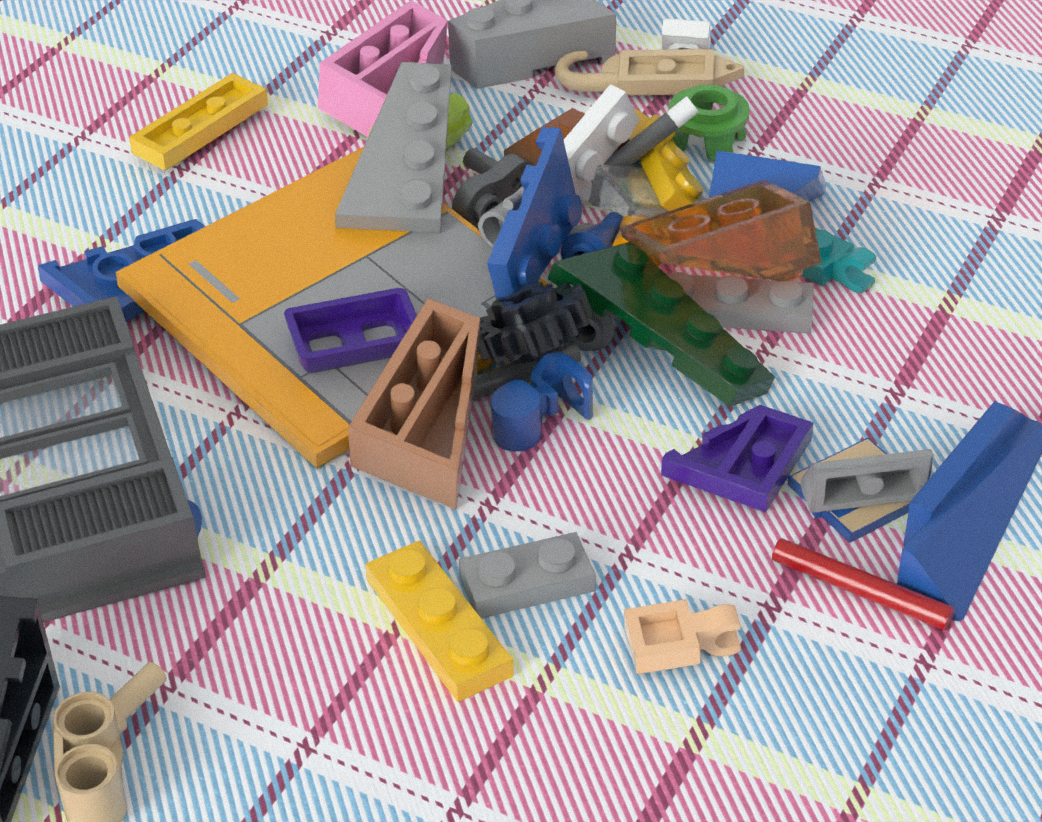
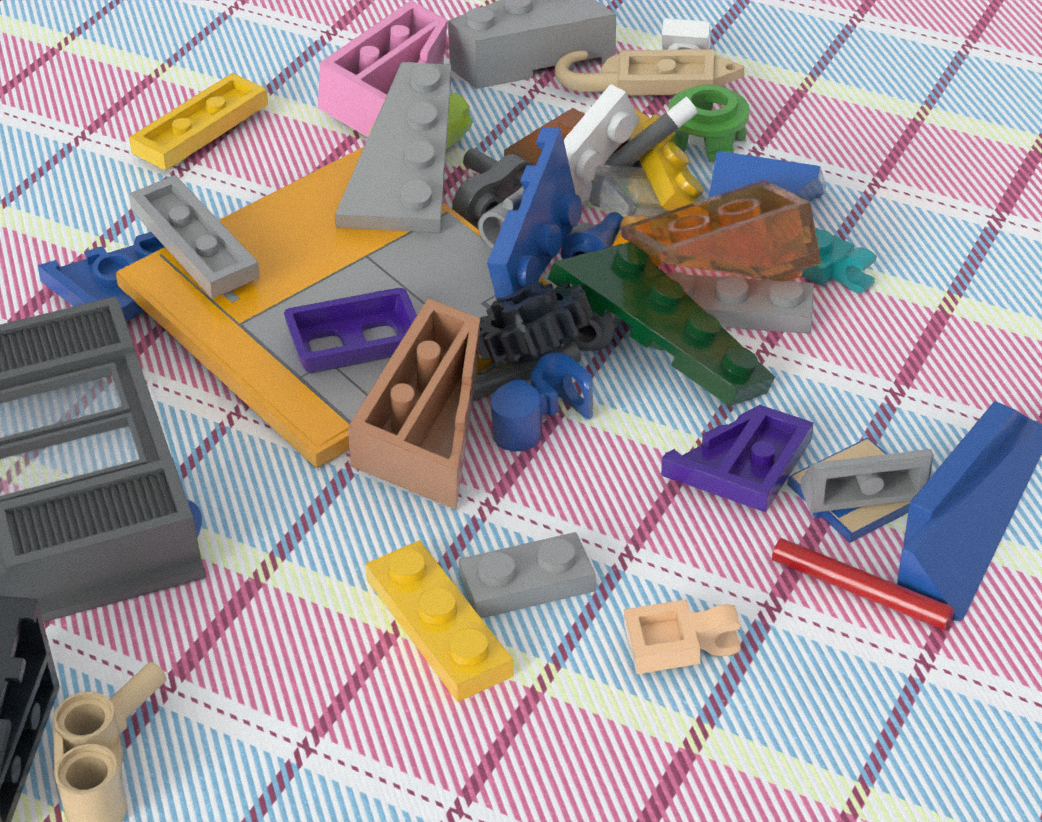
none -> light grey plate [129,175,259,299]

